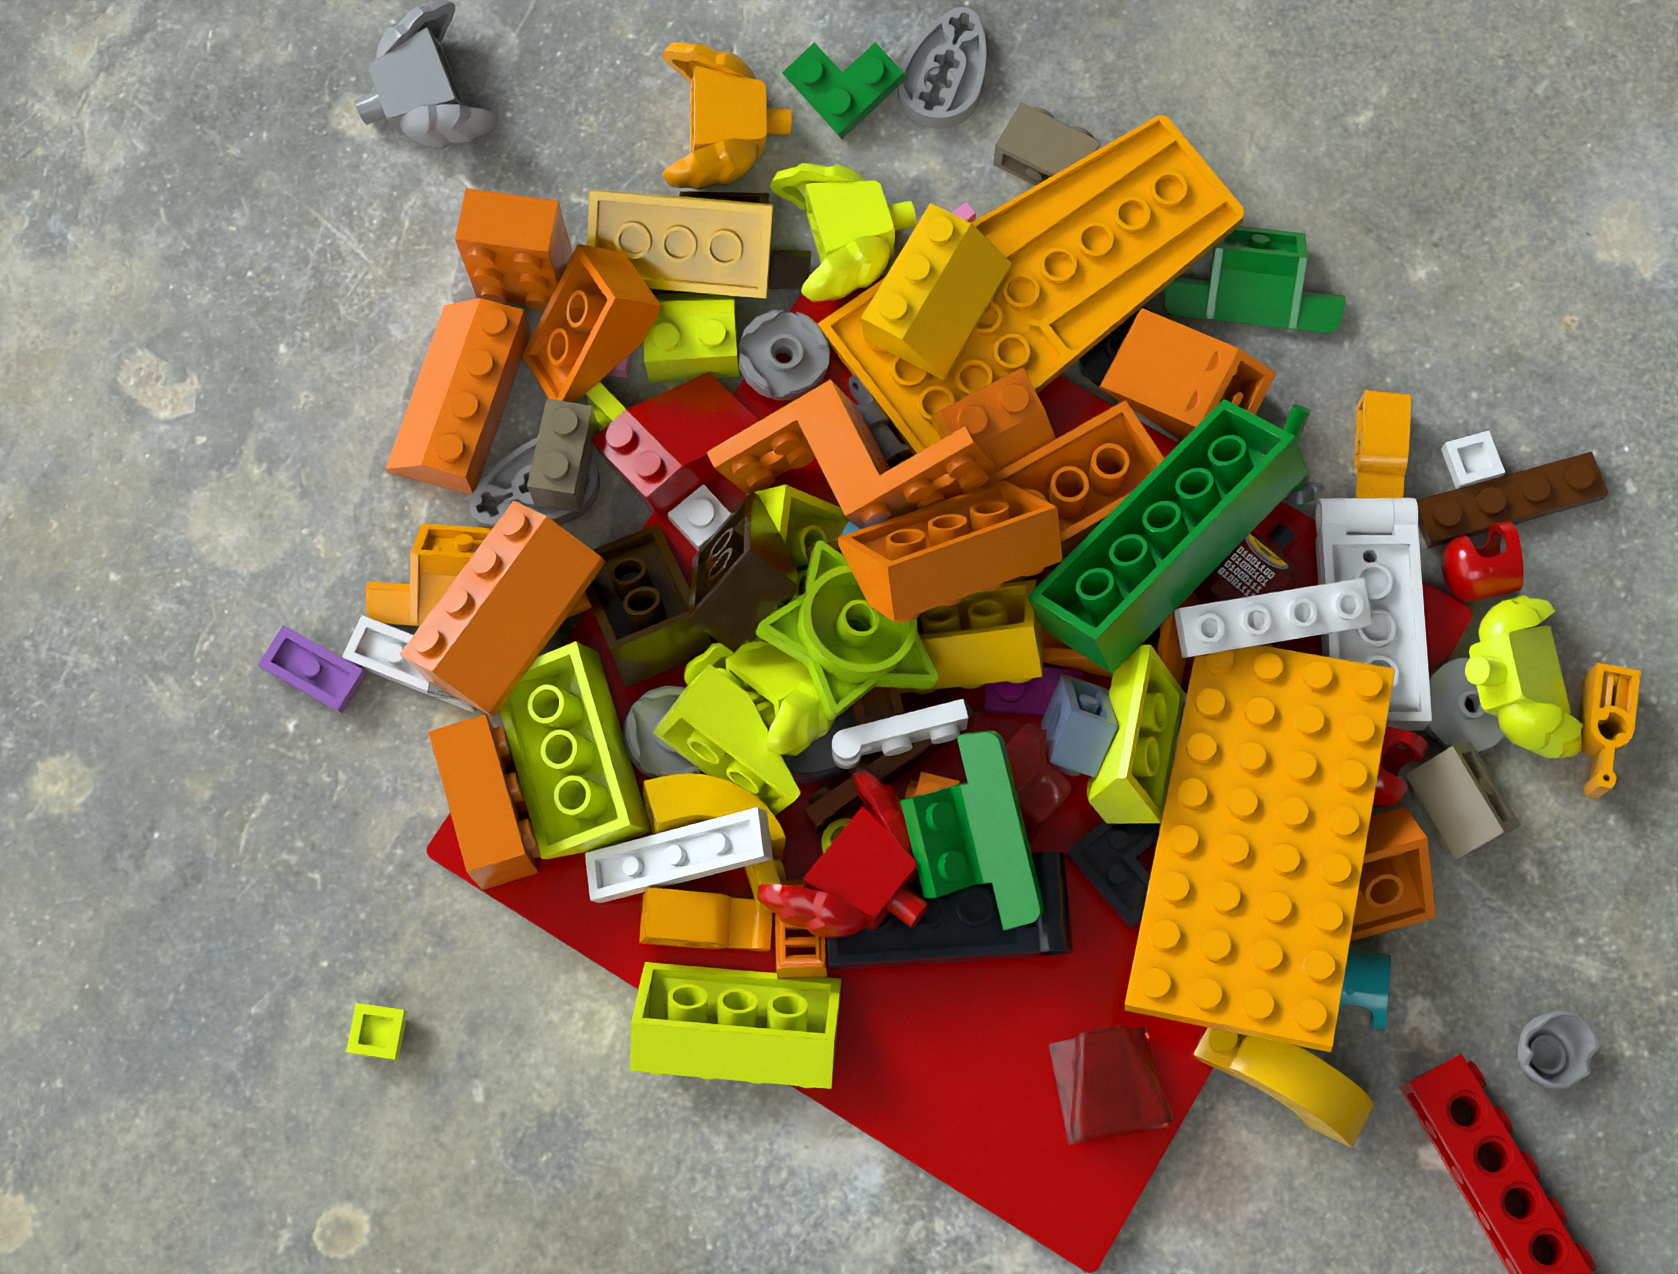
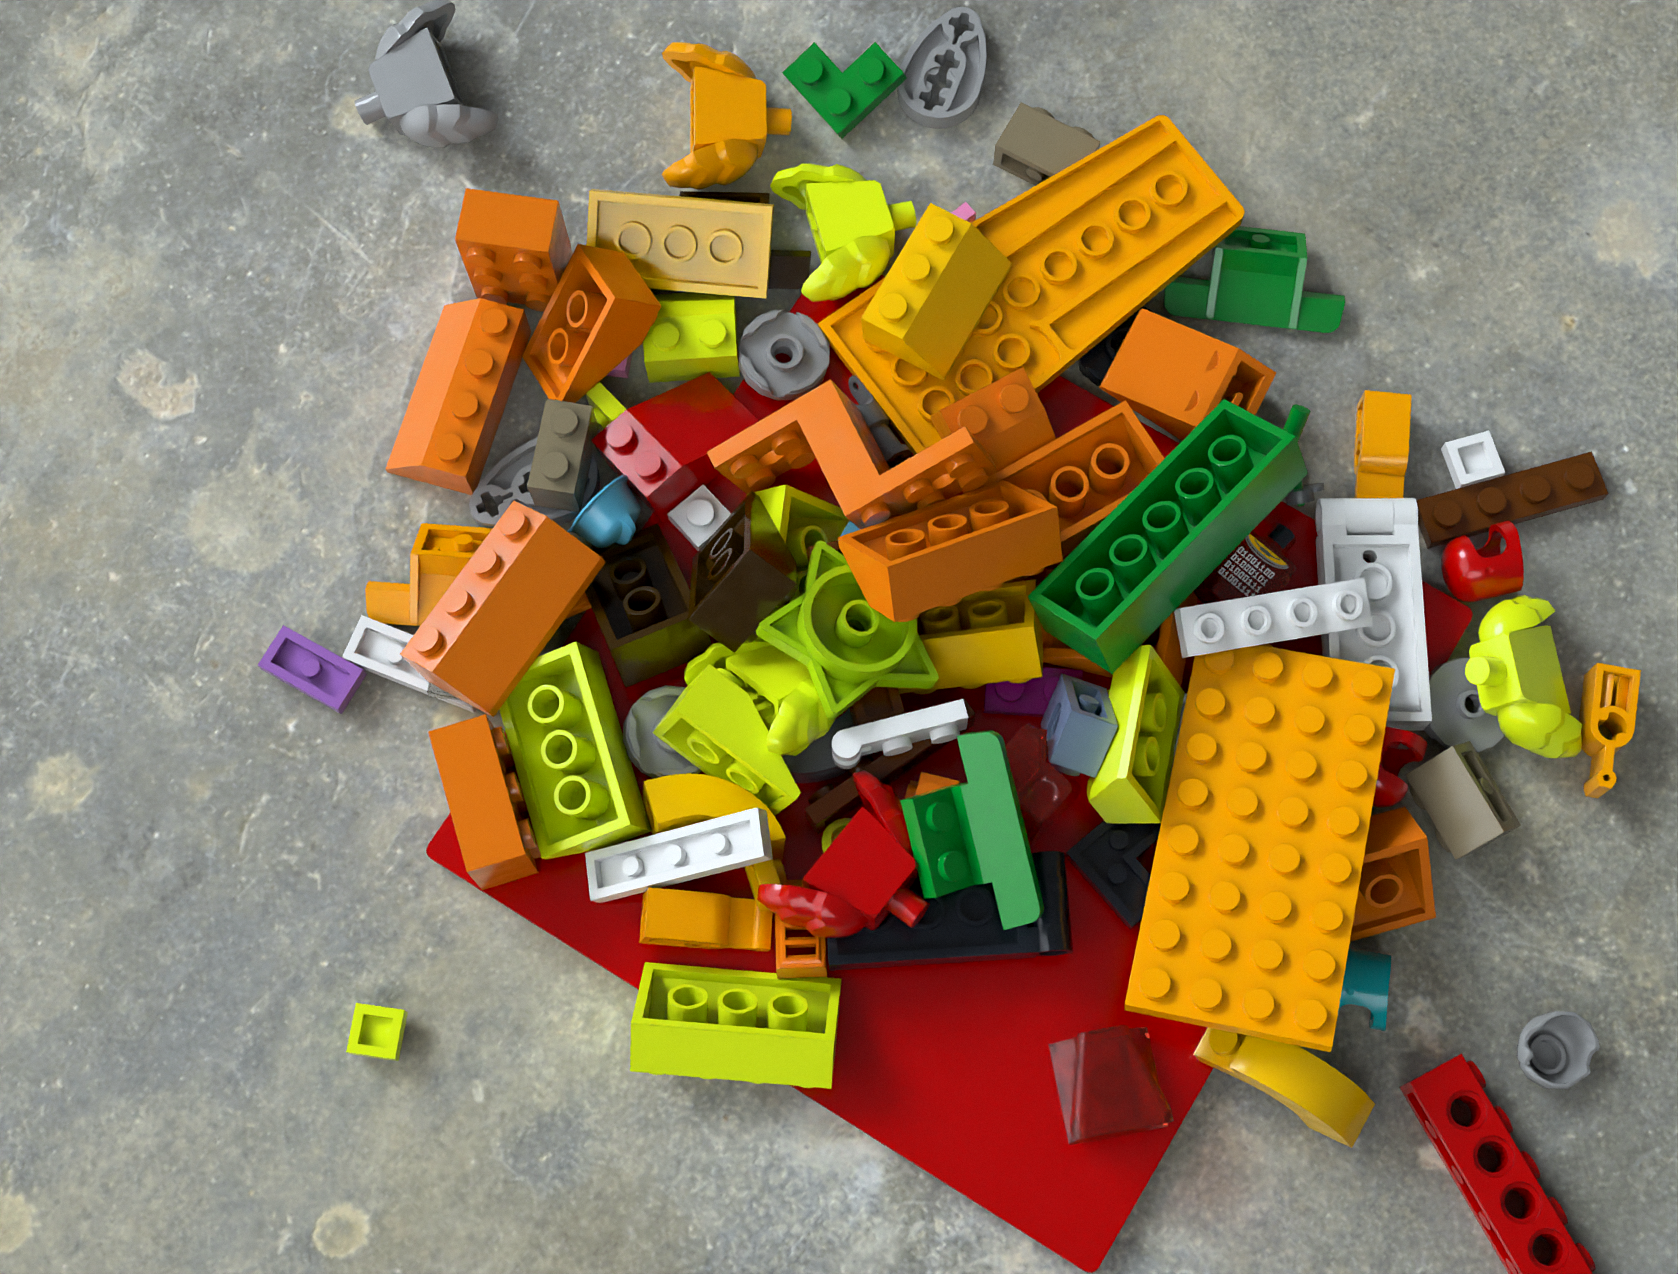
none -> medium azure piece [567,475,641,549]

